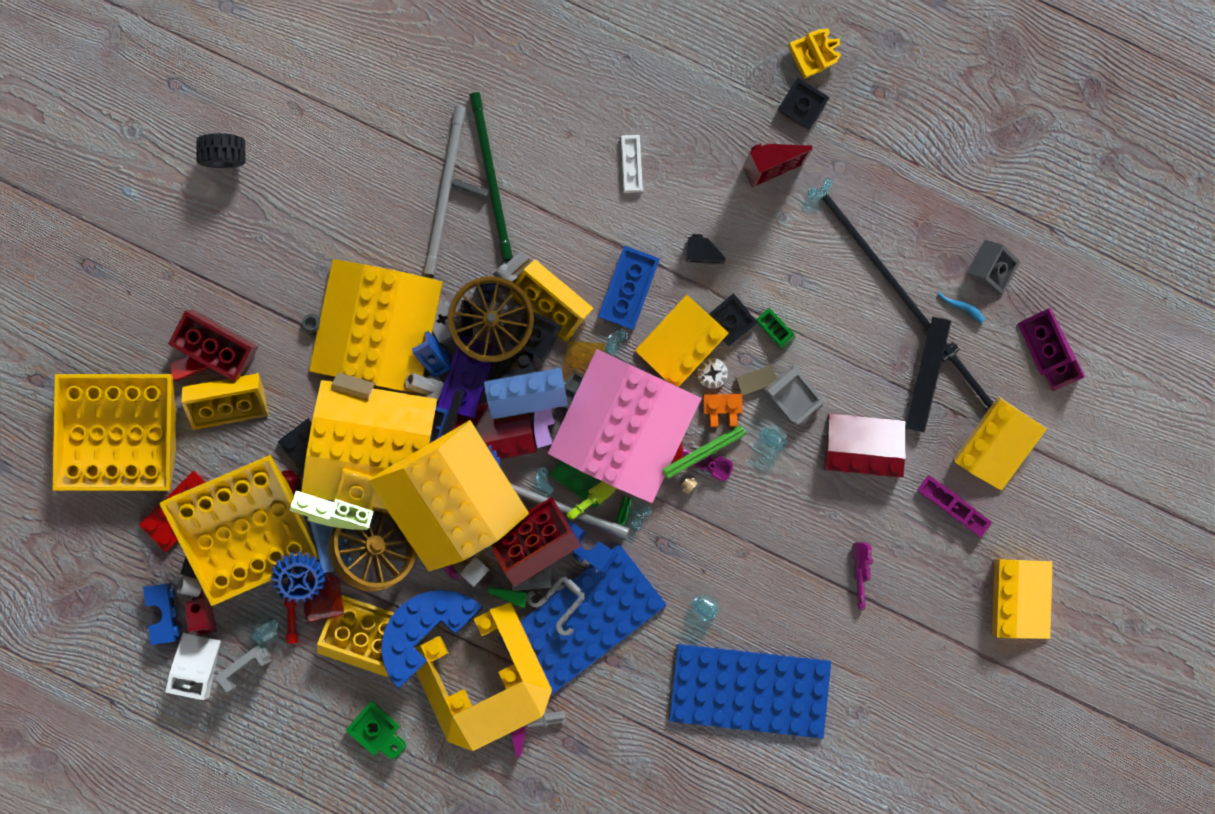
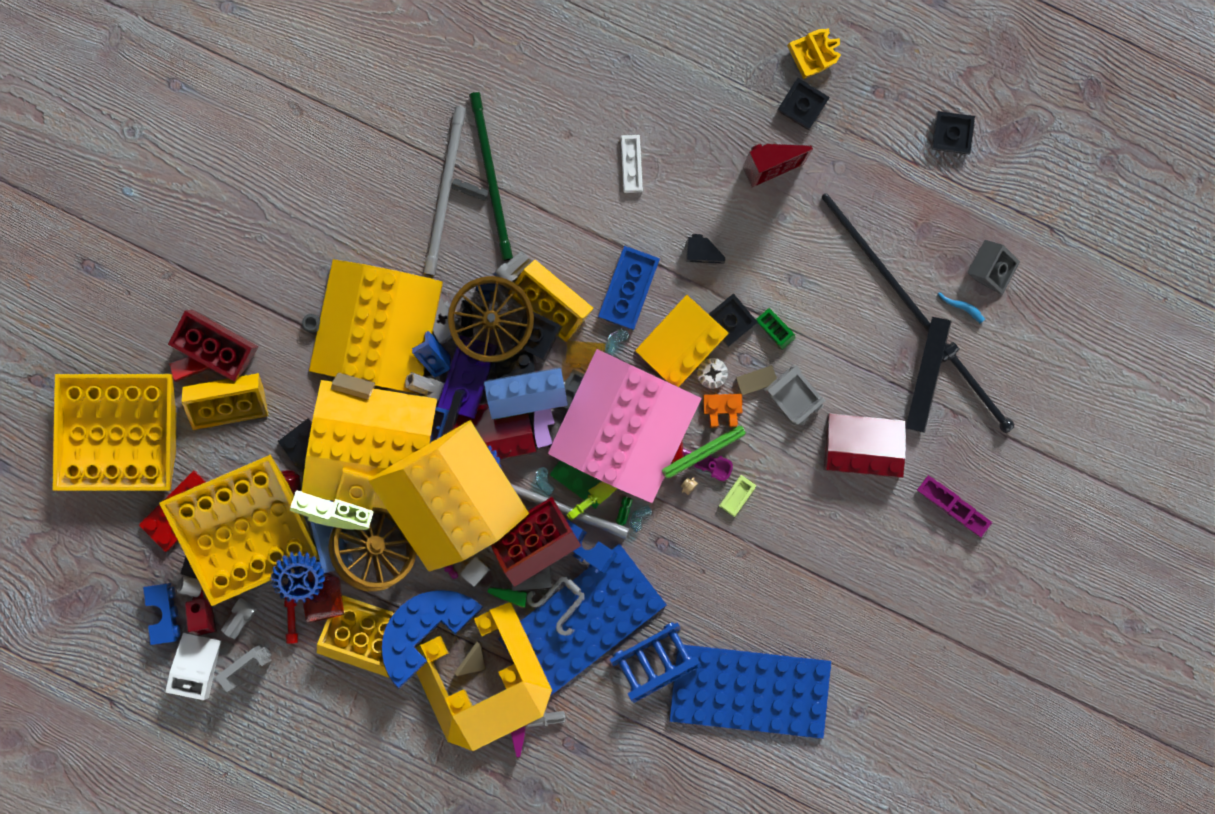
black tyre [196,133,246,168] -> none
clear light blue head [250,617,280,646] -> none
green plate [345,700,406,759] -> none
clear light blue head [690,593,720,622] -> none
clear light blue head [759,425,788,453] -> none
clear light blue arm [807,178,834,200] -> none
magenta piece [852,542,873,610] -> none
yellow slope [954,396,1047,491] -> none
yellow slope [992,559,1053,639] -> none
magenta slope [1018,308,1085,391] -> none
none -> light grey piece [221,598,258,639]
none -> dark tan slope [454,641,486,676]
none -> blue fence [609,622,701,703]
none -> yellowish green tile [719,475,756,517]
none -> black plate [932,111,975,155]

